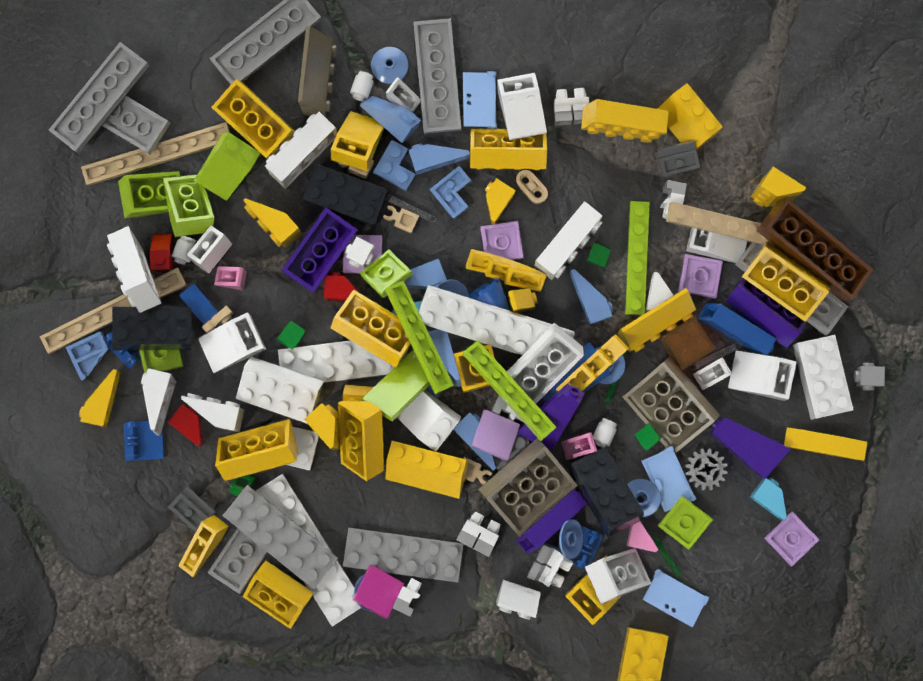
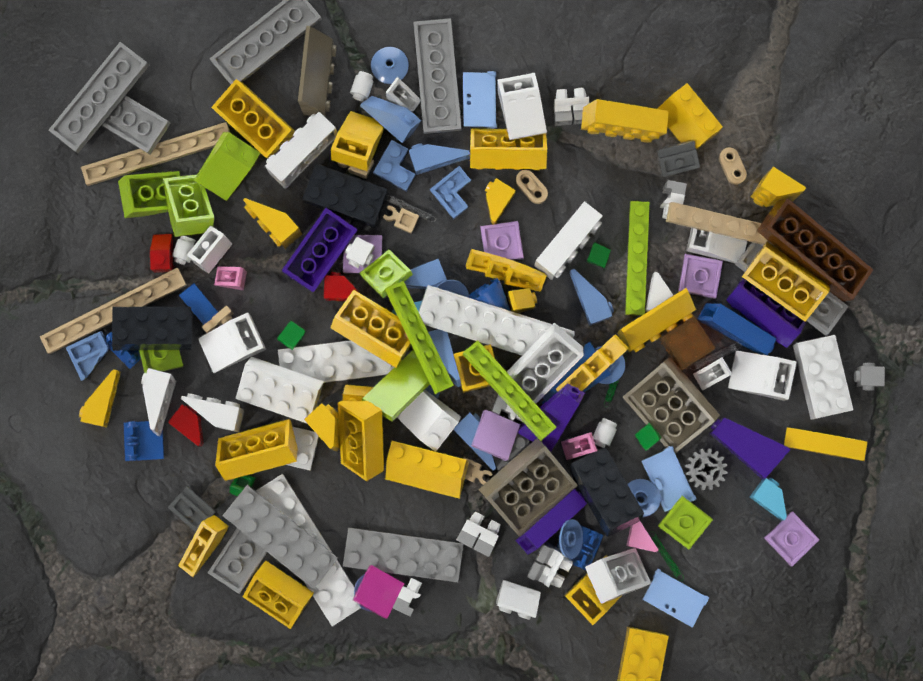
white brick [107,226,161,313] -> none
none -> tan plate [719,147,747,185]

